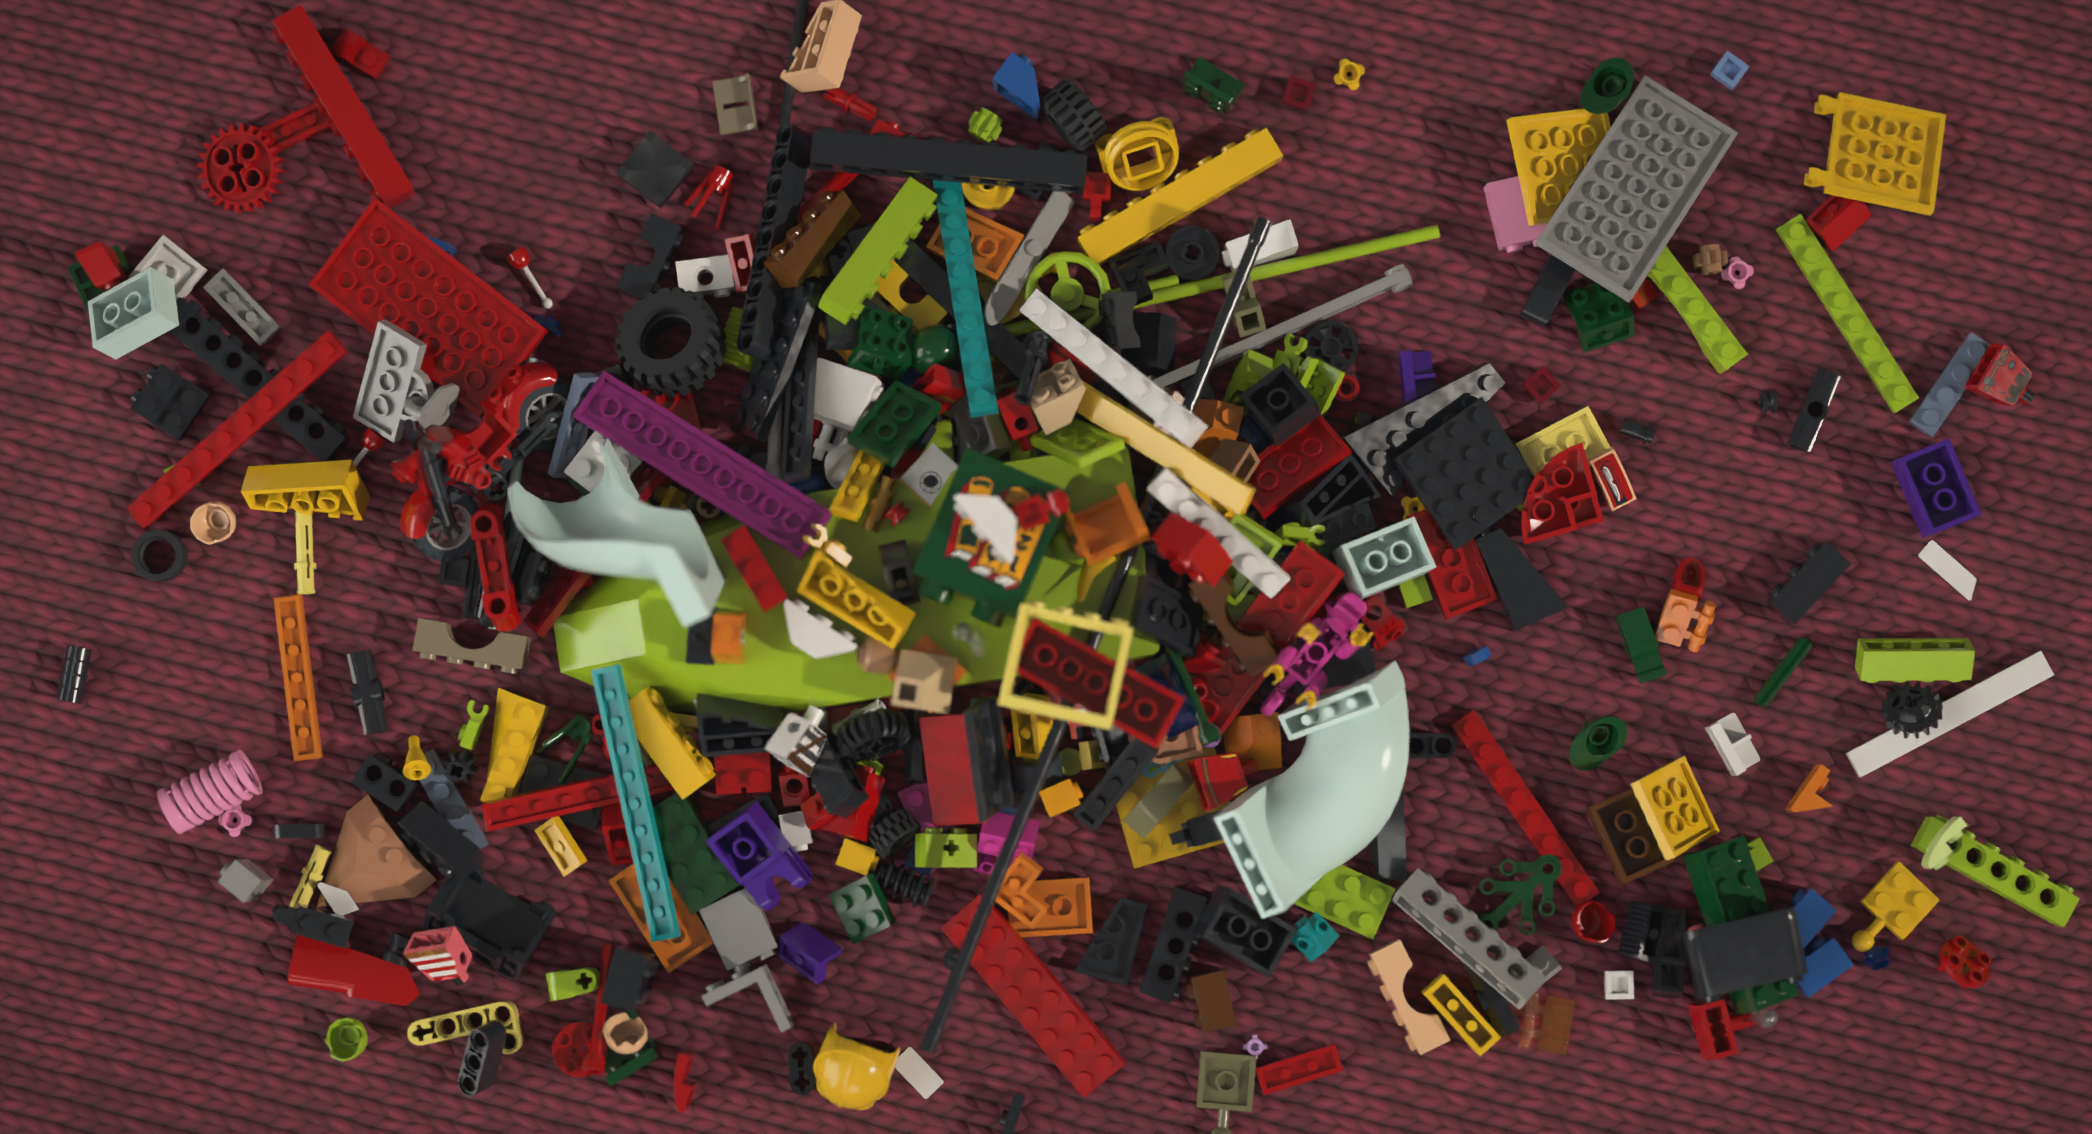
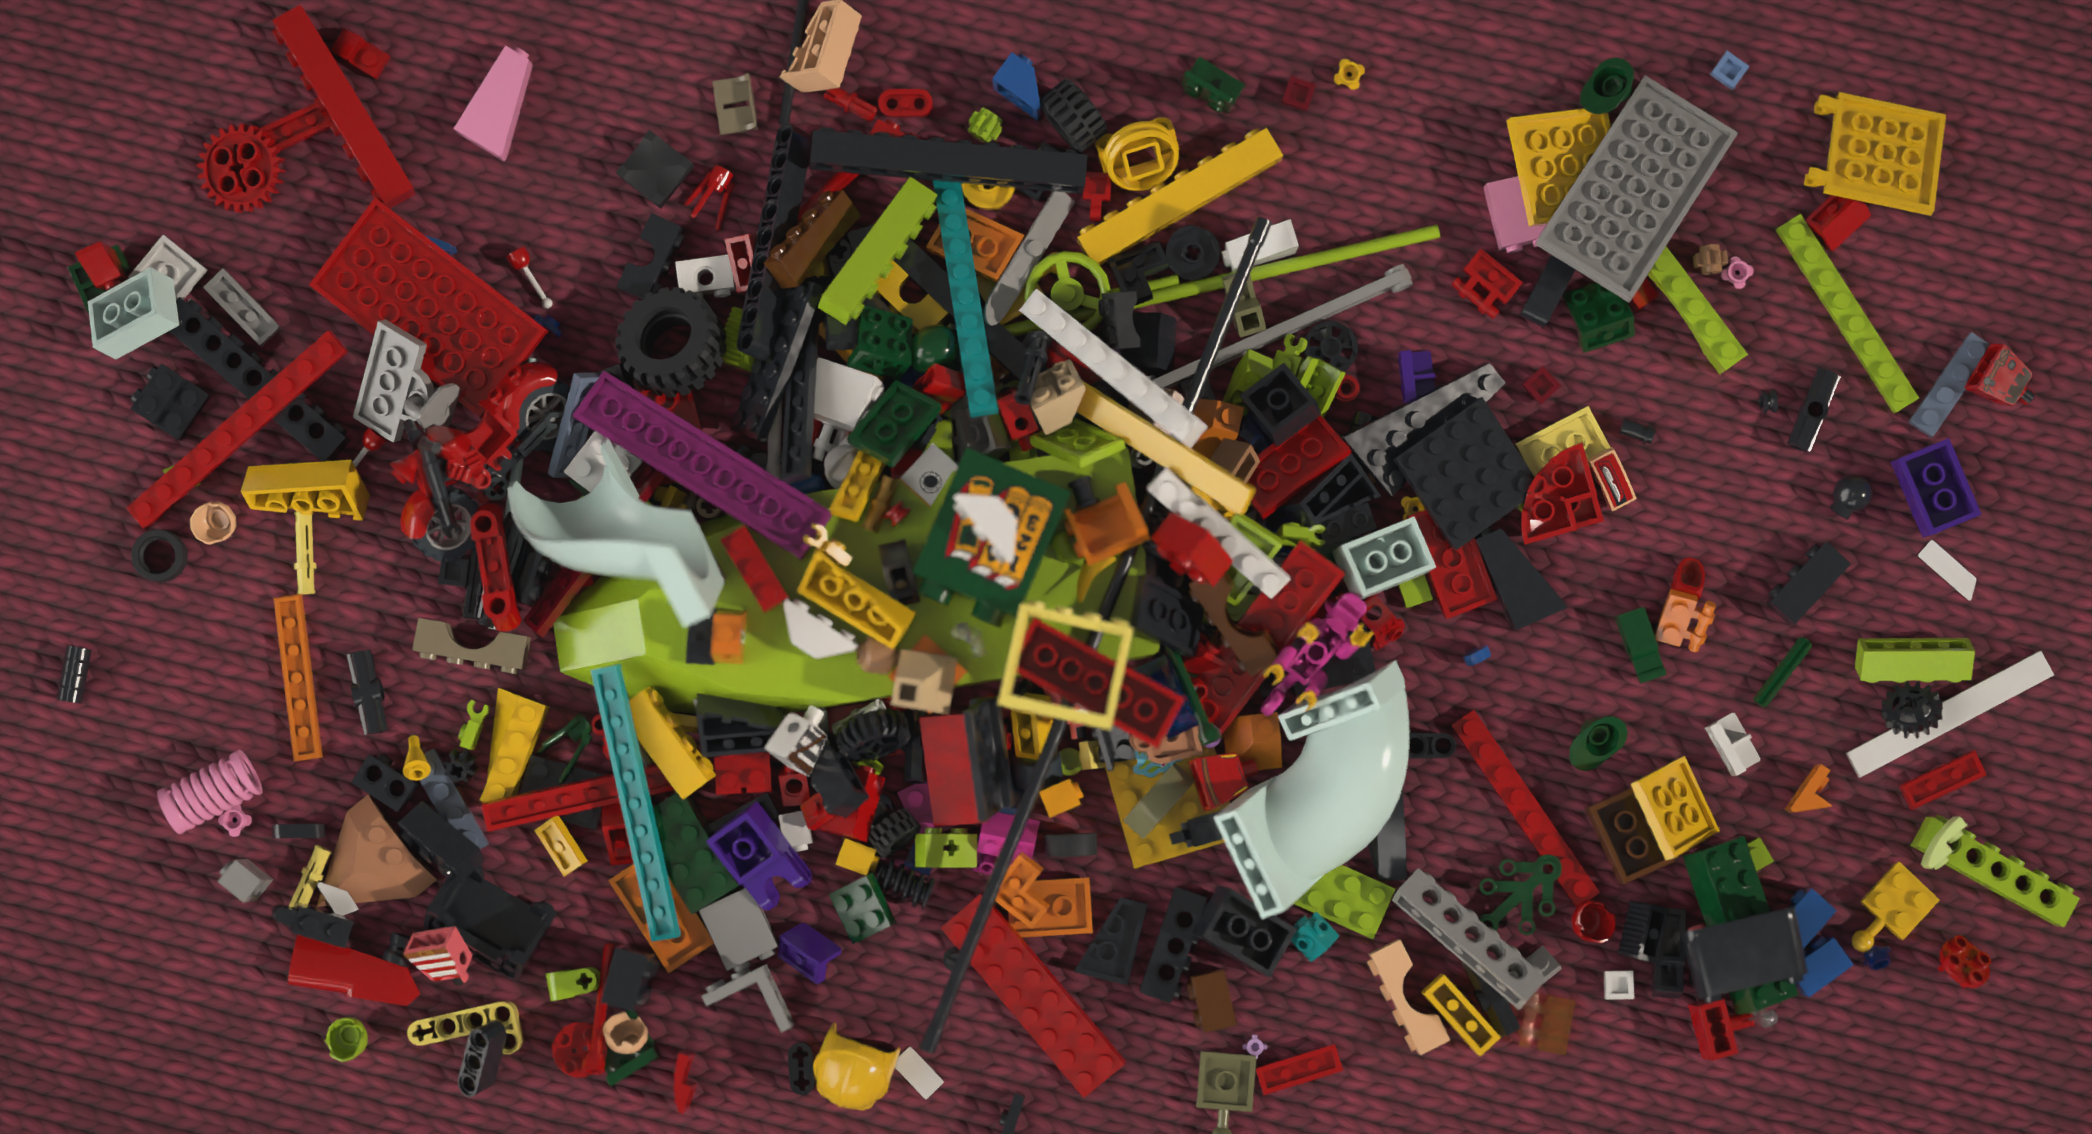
red plate [1013,489,1071,533] -> none
black tile [1073,737,1159,832] -> none
none -> bright pink slope [454,46,533,161]
none -> red plate [878,89,933,118]
none -> black tyre [1044,833,1097,857]
none -> black bush [1067,476,1100,511]
none -> light grey pin [1129,448,1152,469]
none -> red plate [1451,248,1523,319]
none -> black piece [1829,474,1872,520]
none -> red tile [1898,750,1987,810]

